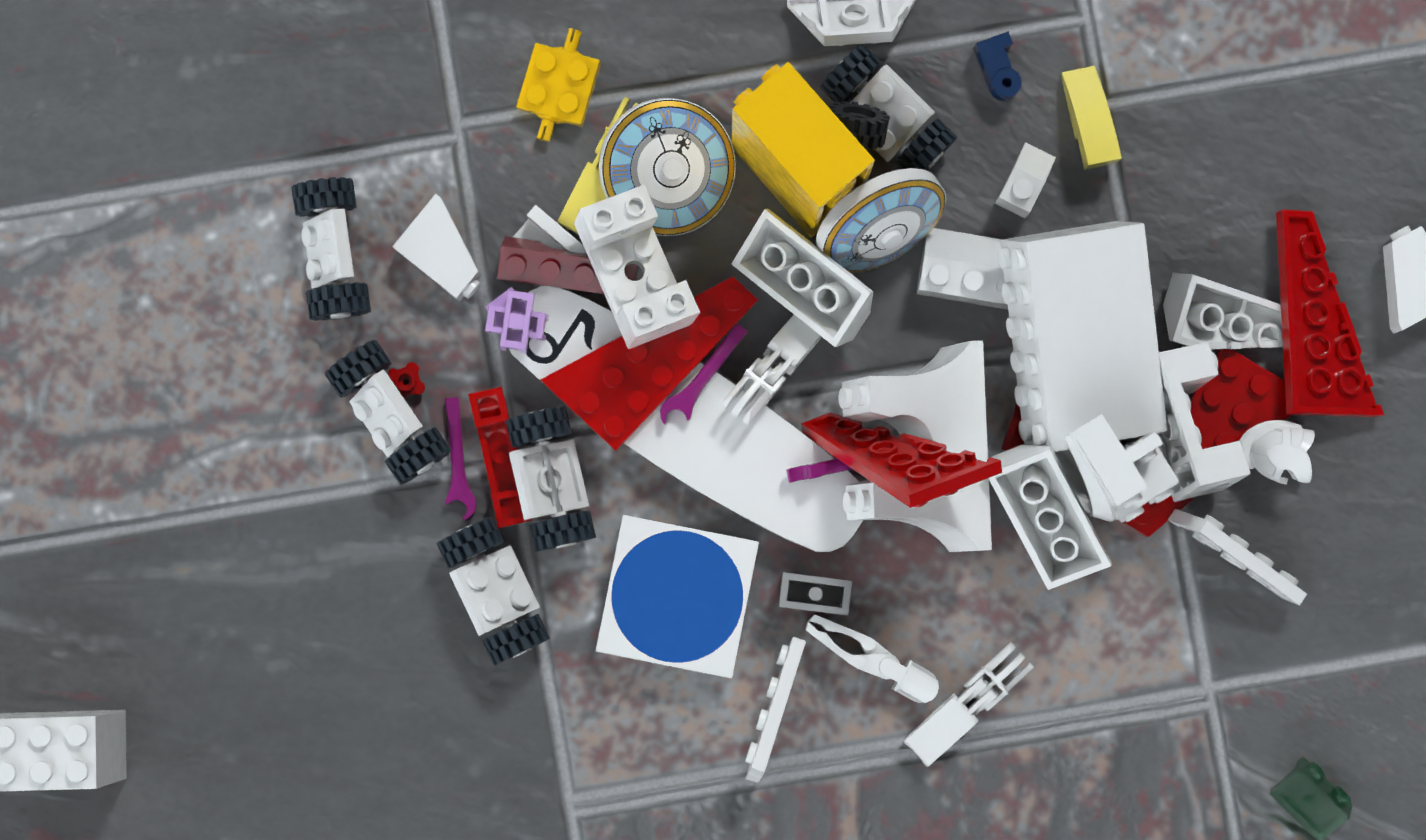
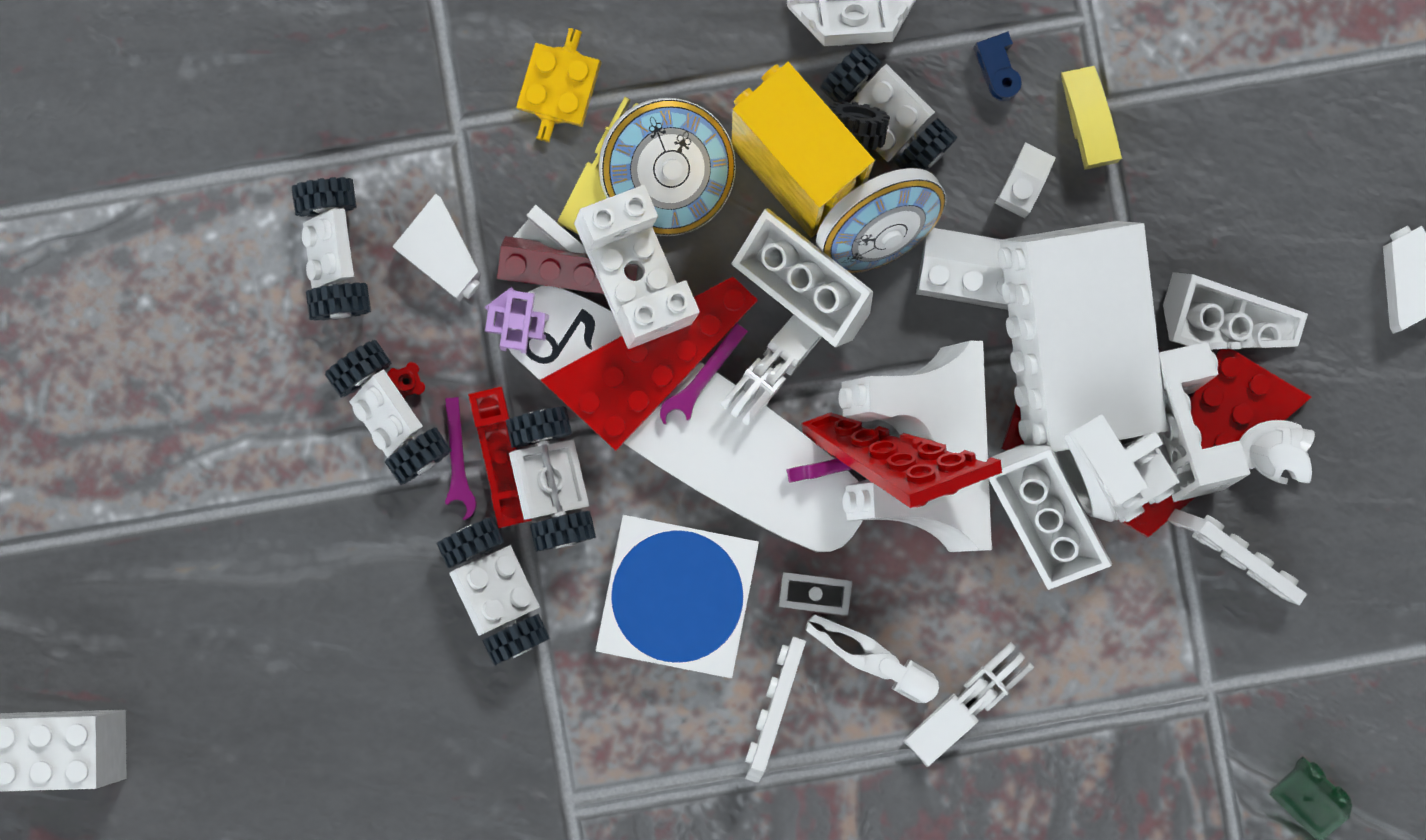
red wing [1276,209,1384,417] -> none

